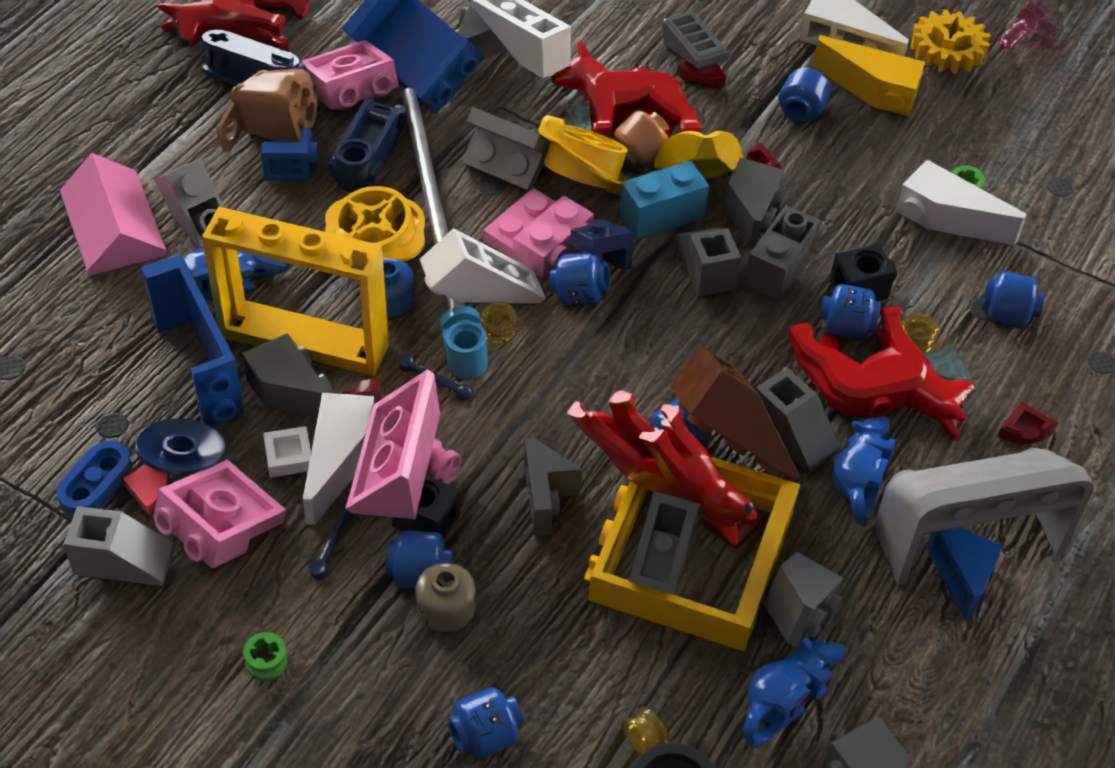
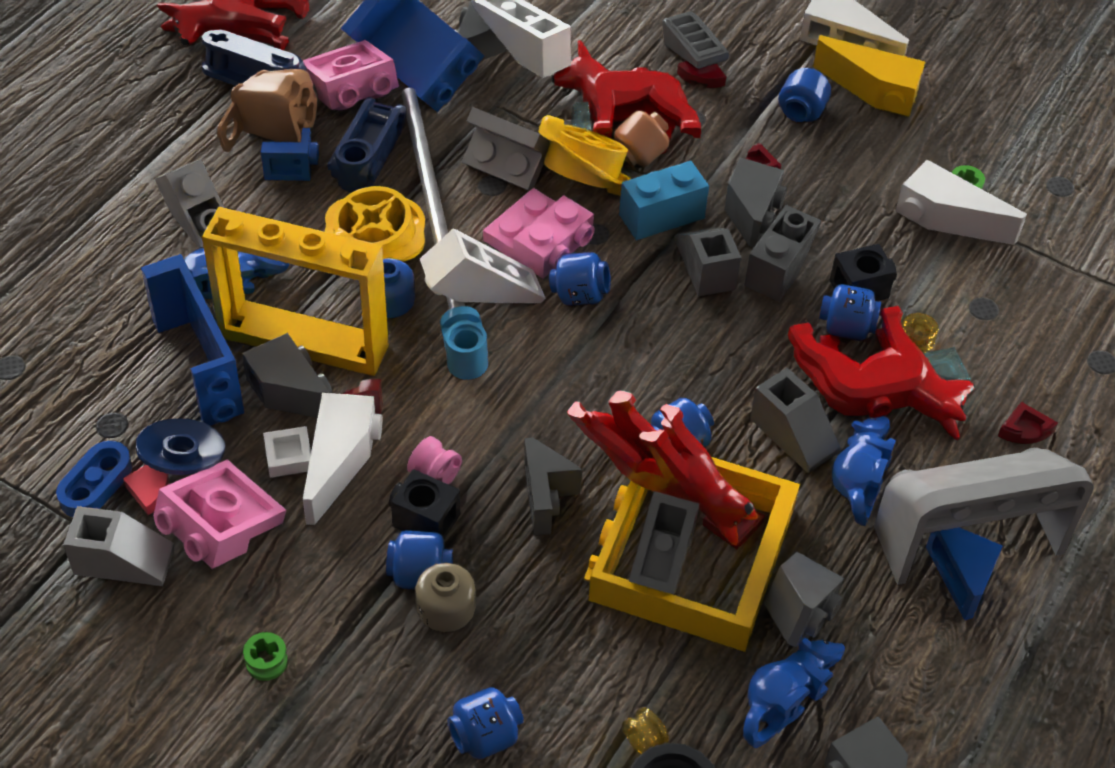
bright pink slope [60,153,167,276] -> none
dark blue hinge [309,499,354,579] -> none
bright pink slope [346,369,440,519] -> none
dark blue hinge [398,354,473,400] -> none
clear yellow bush [480,302,517,344] -> none
dark blue bracket [570,219,634,270] -> none
yellow hat [654,131,743,179] -> none
reddish brown slope [671,345,800,480] -> none
yellow gear [910,10,990,74] -> none
blue head [982,271,1045,328] -> none
clear pink piece [999,0,1059,49] -> none

